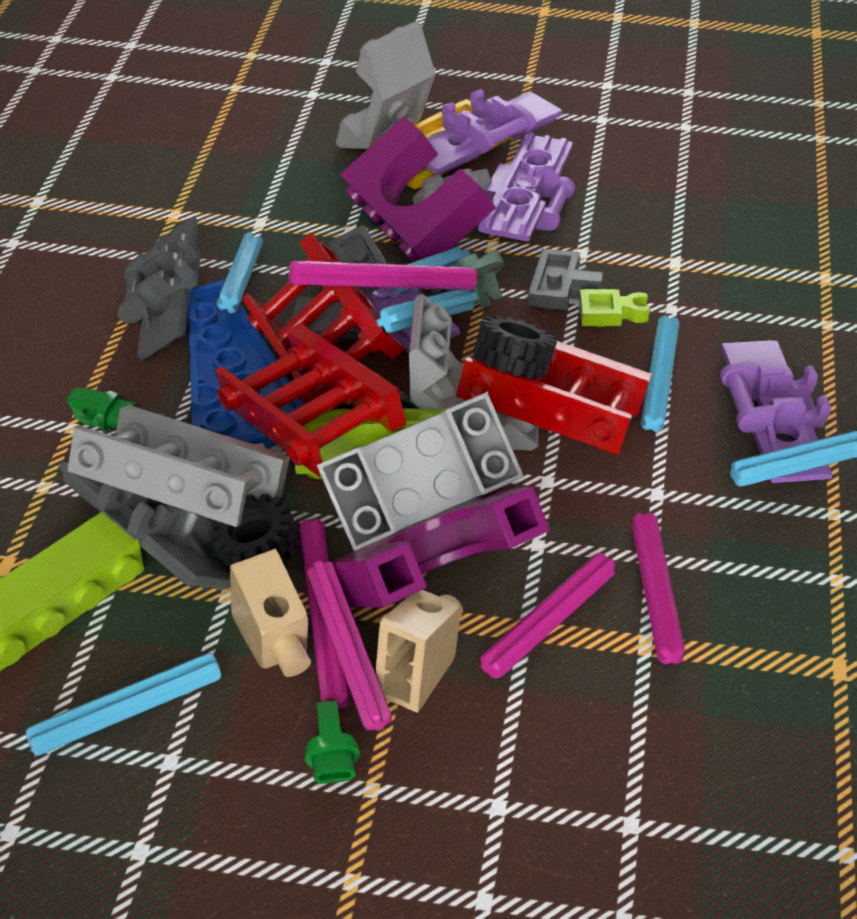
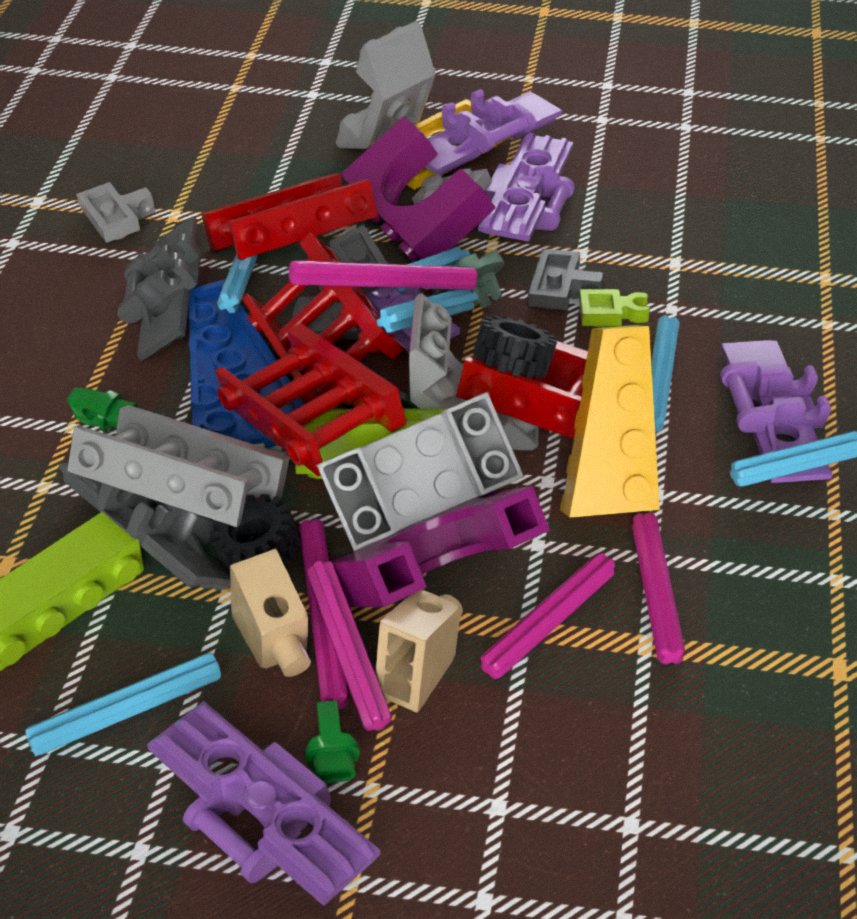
none -> light grey hinge [76,182,155,243]
none -> medium lavender piece [147,701,380,906]
none -> red fence [201,173,378,260]
none -> yellow wedge [560,325,660,518]

